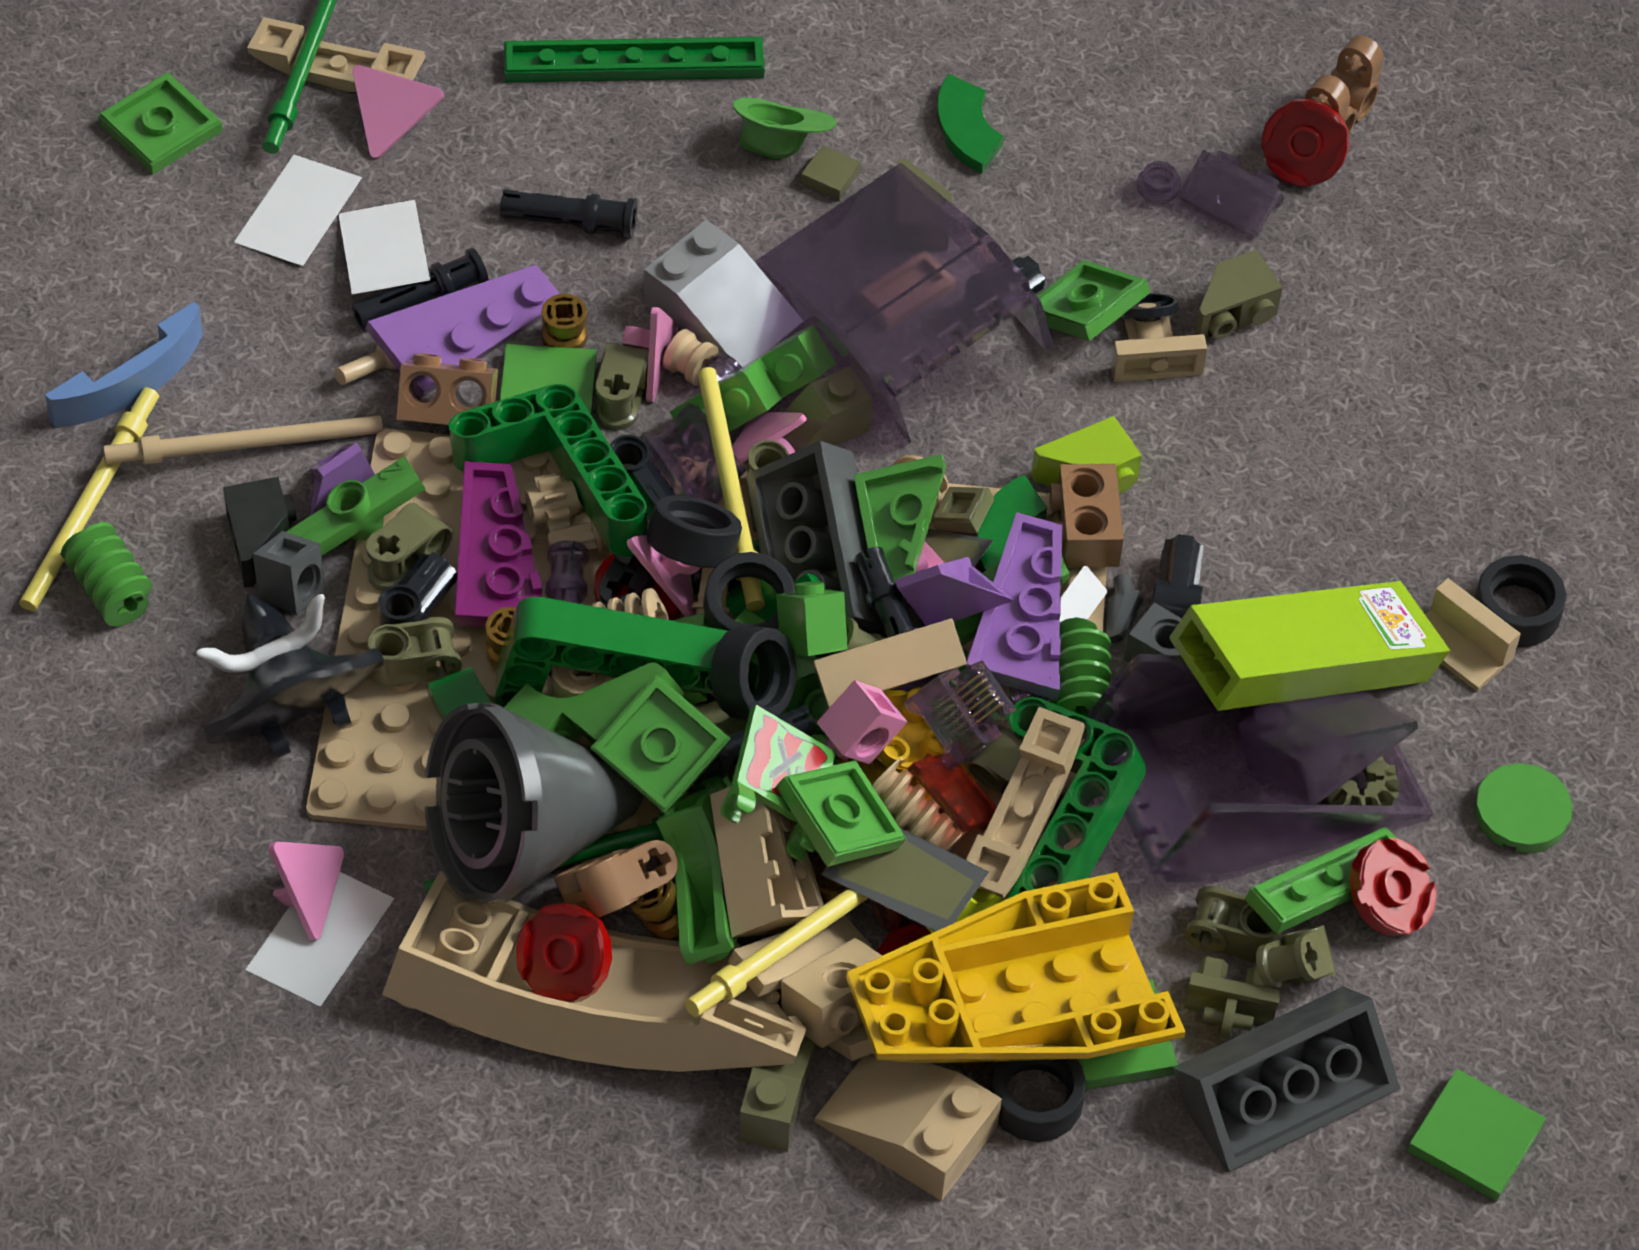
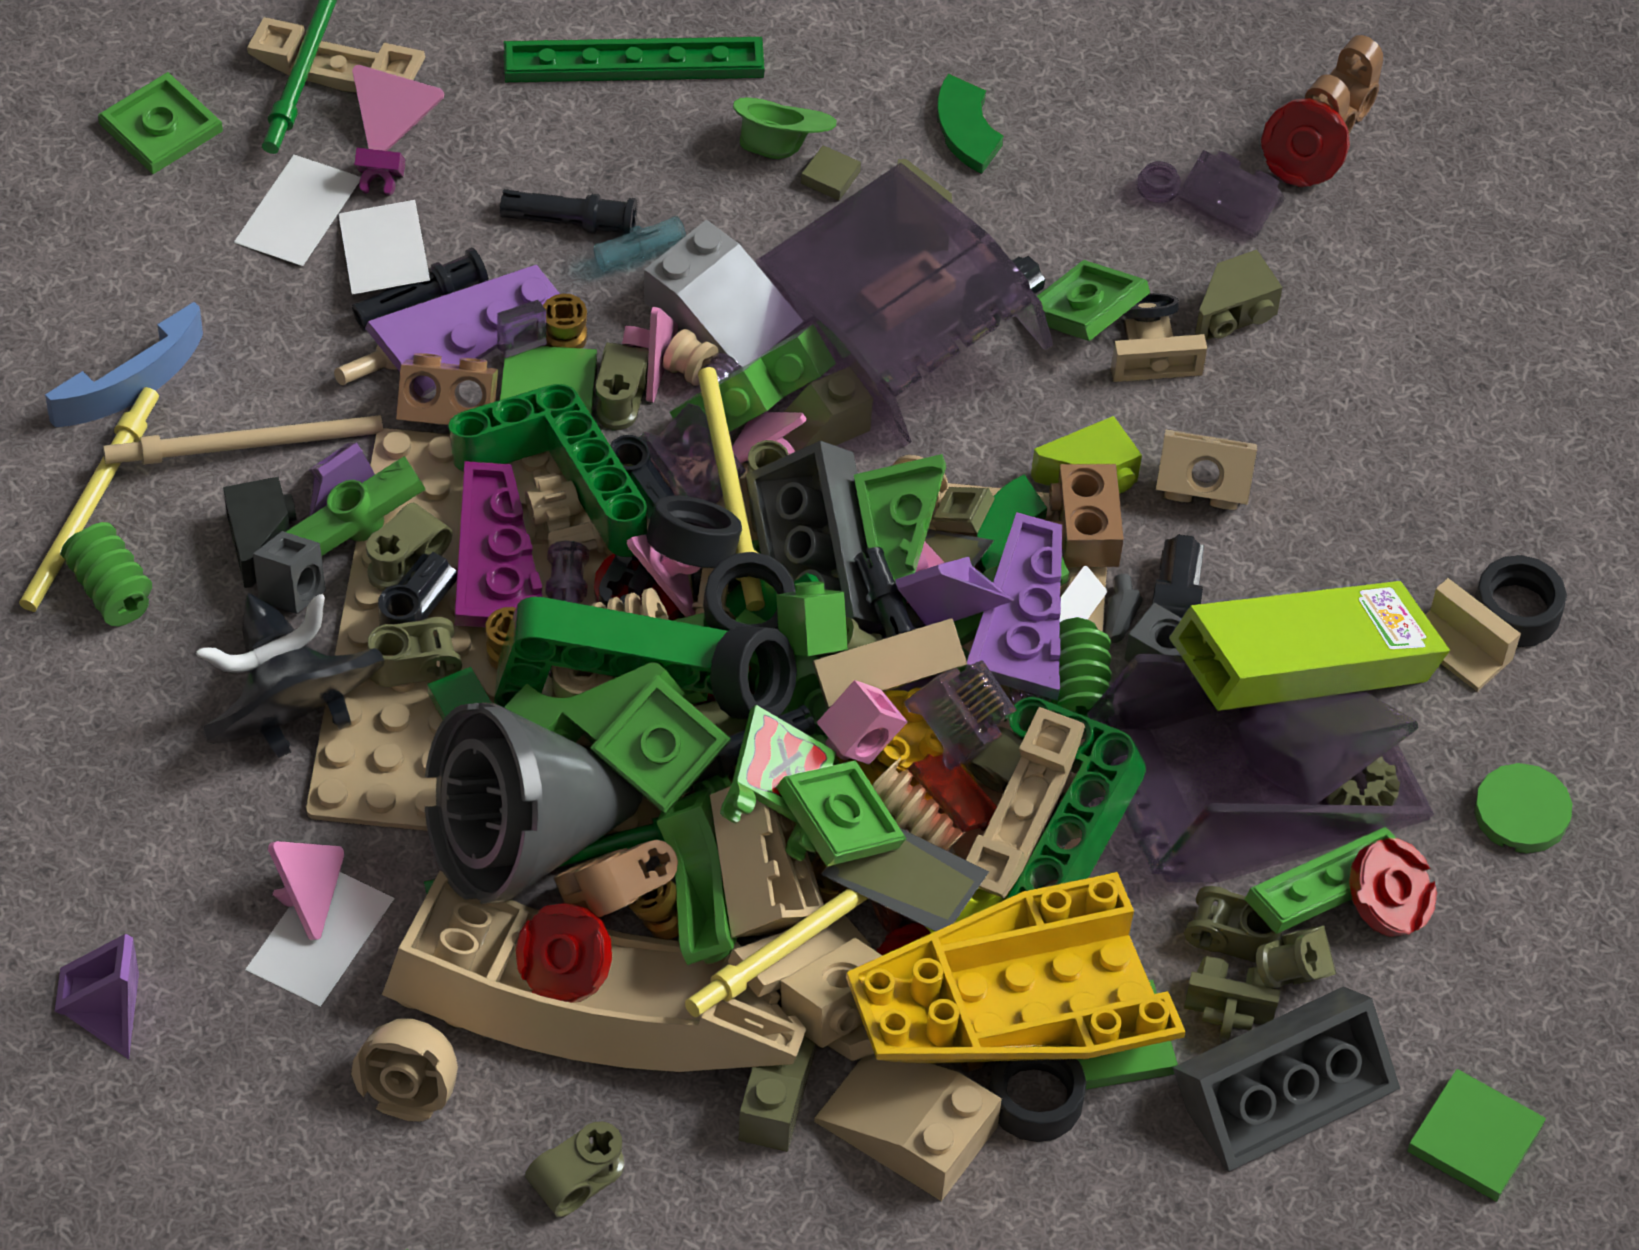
none -> medium lavender slope [55,934,139,1059]
none -> tan cylinder [351,1019,458,1121]
none -> magenta tile [354,148,406,196]
none -> clear purple tile [497,300,546,358]
none -> olive piece [525,1121,624,1217]
none -> clear light blue pin [593,216,686,272]
none -> tan brick [1156,429,1257,510]

